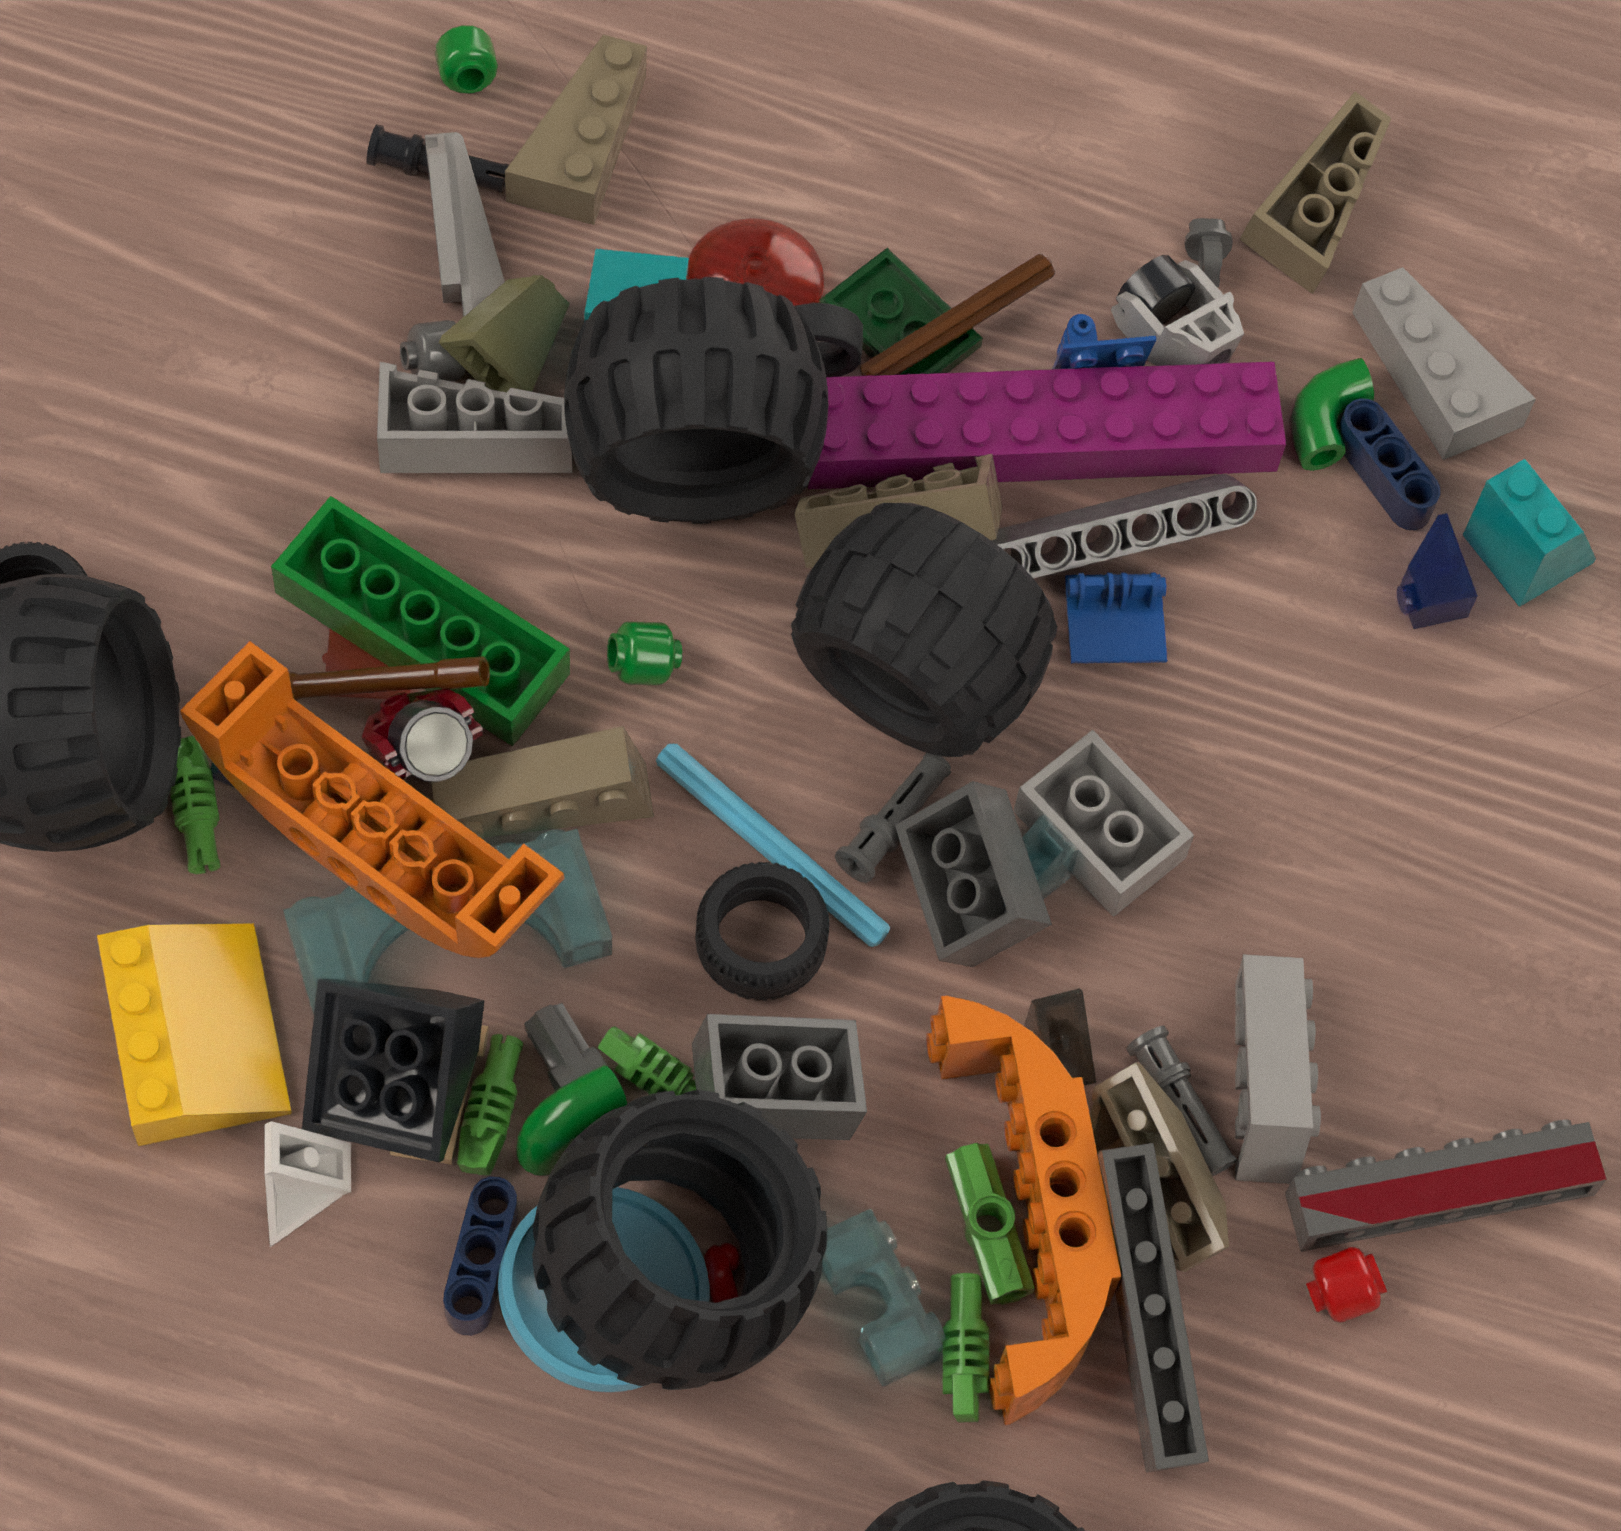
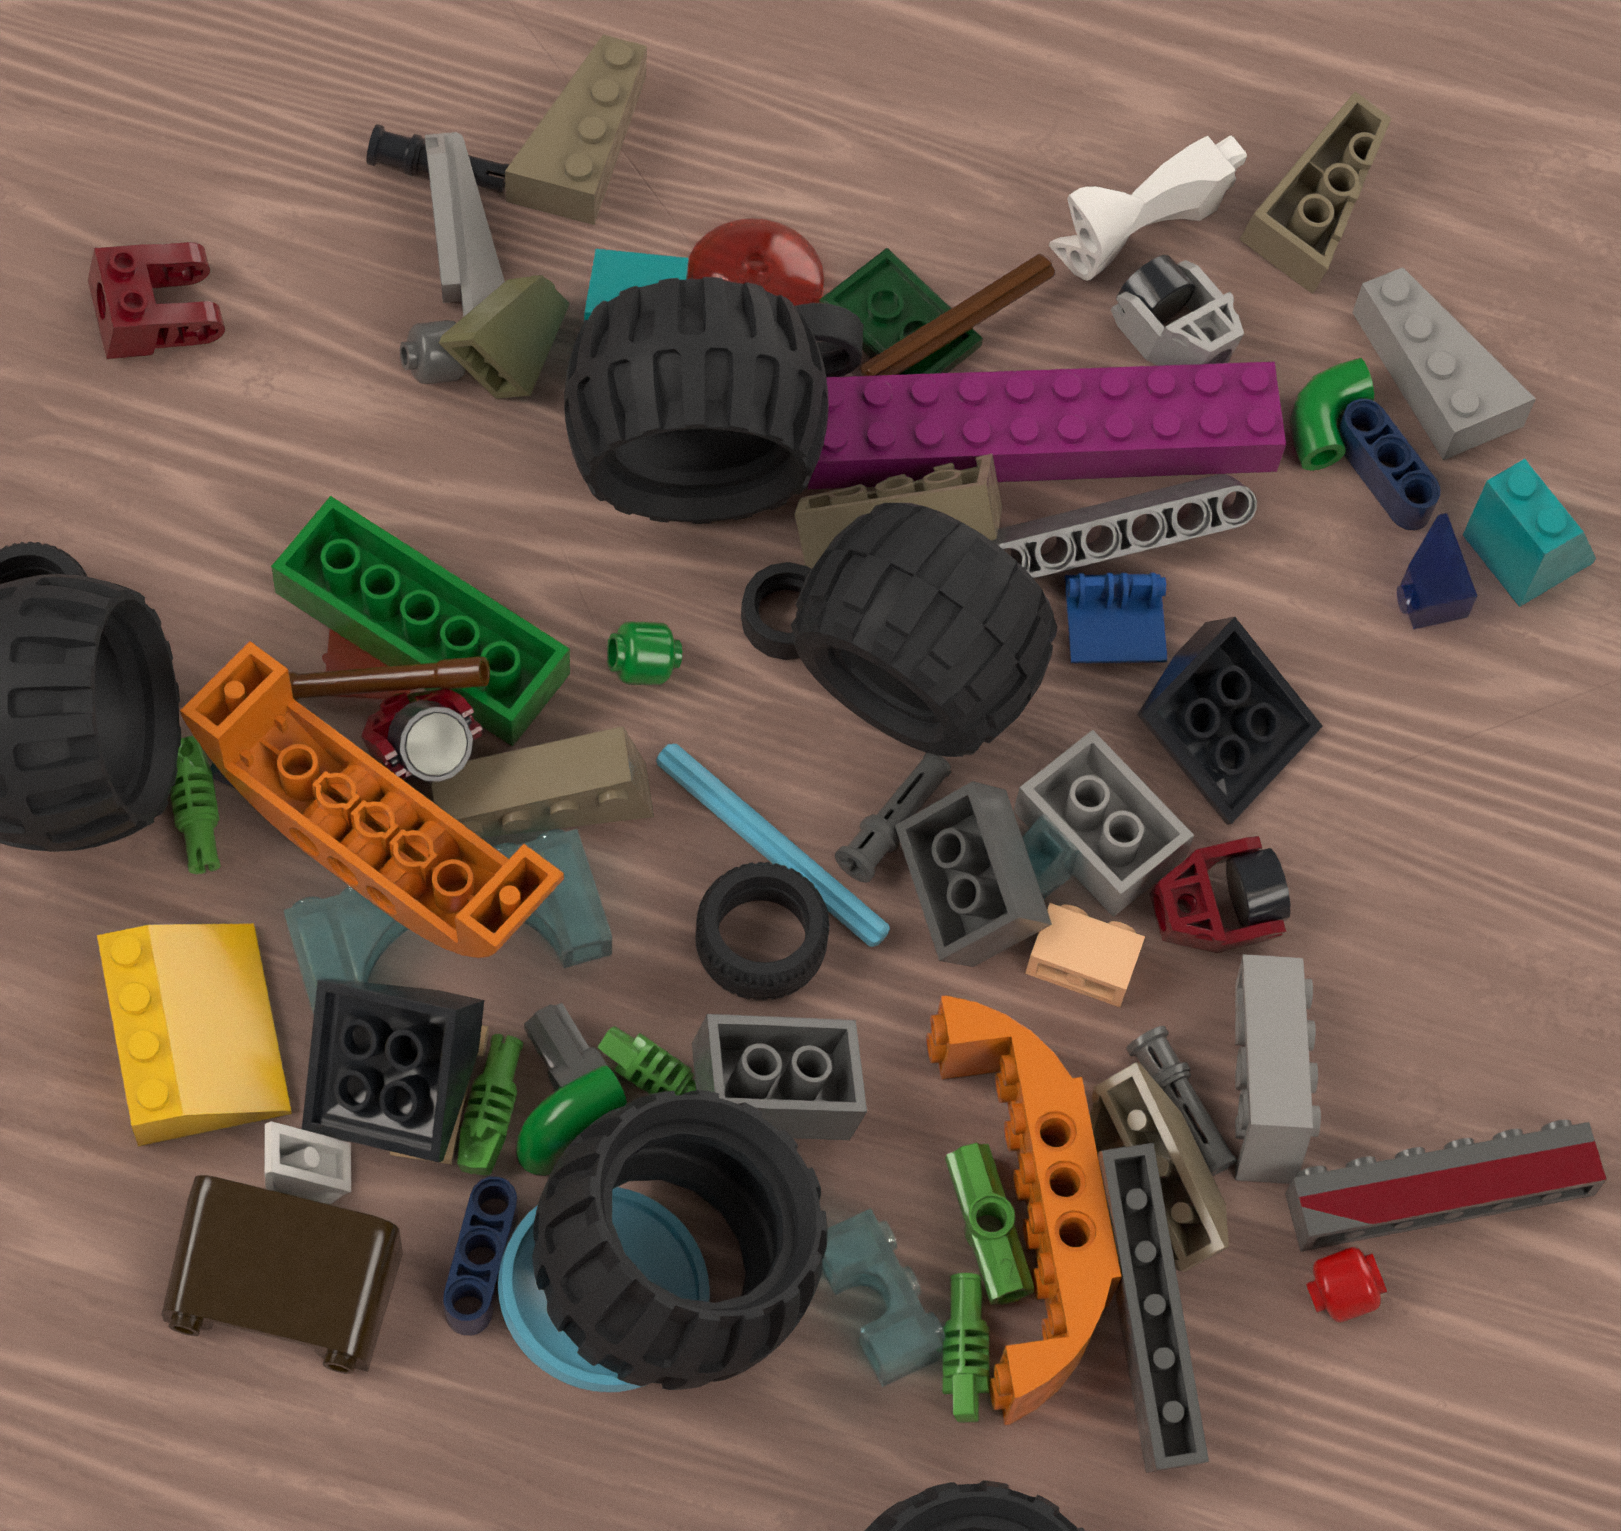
light grey wedge [377,362,572,473] -> none
green head [435,25,498,94] -> none
red arm [703,1243,740,1303] -> none
clear smoke slope [1024,988,1096,1086] -> none
blue hinge [1052,314,1156,369] -> none
dark grey piece [1184,218,1233,287] -> none
none -> dark red brick [88,242,225,359]
none -> dark brown windscreen [161,1175,403,1374]
none -> black tyre [741,562,811,660]
none -> light nougat brick [1025,903,1145,1007]
none -> white hips [1049,136,1247,281]
none -> black slope [1137,617,1323,825]
none -> dark red piece [1149,836,1291,953]

